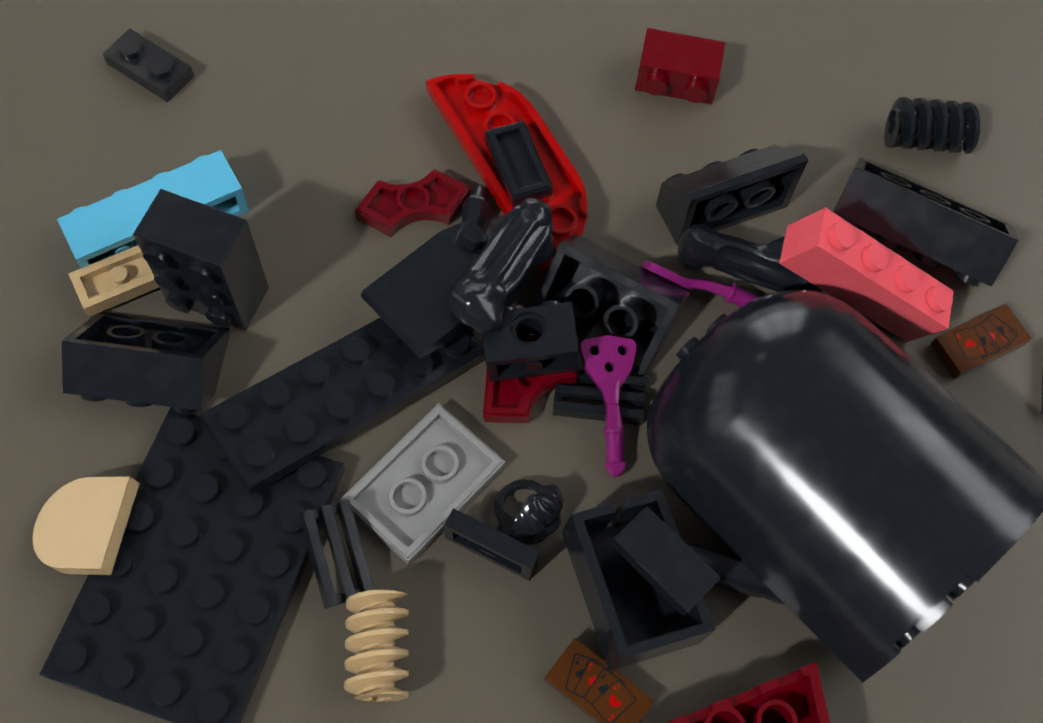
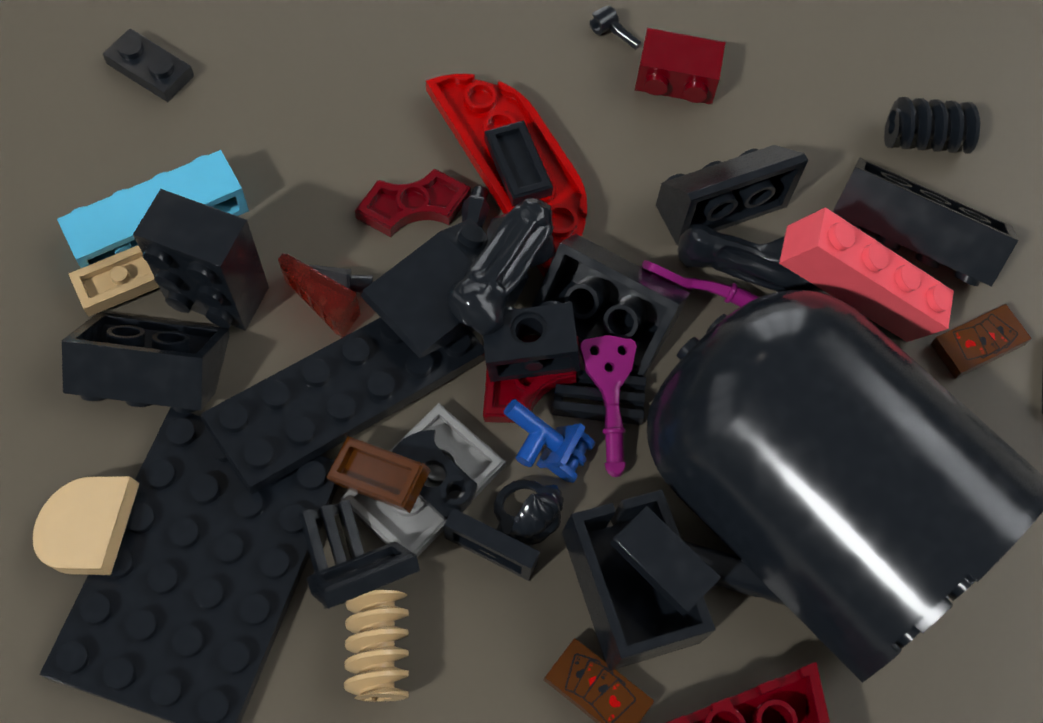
none -> clear red slope [278,253,361,338]
none -> black tile [307,542,420,609]
none -> black bar [309,264,373,299]
none -> reddish brown tile [326,436,431,513]
none -> black piece [392,430,478,521]
none -> blue arm [504,399,595,483]
none -> black hand [589,6,641,50]

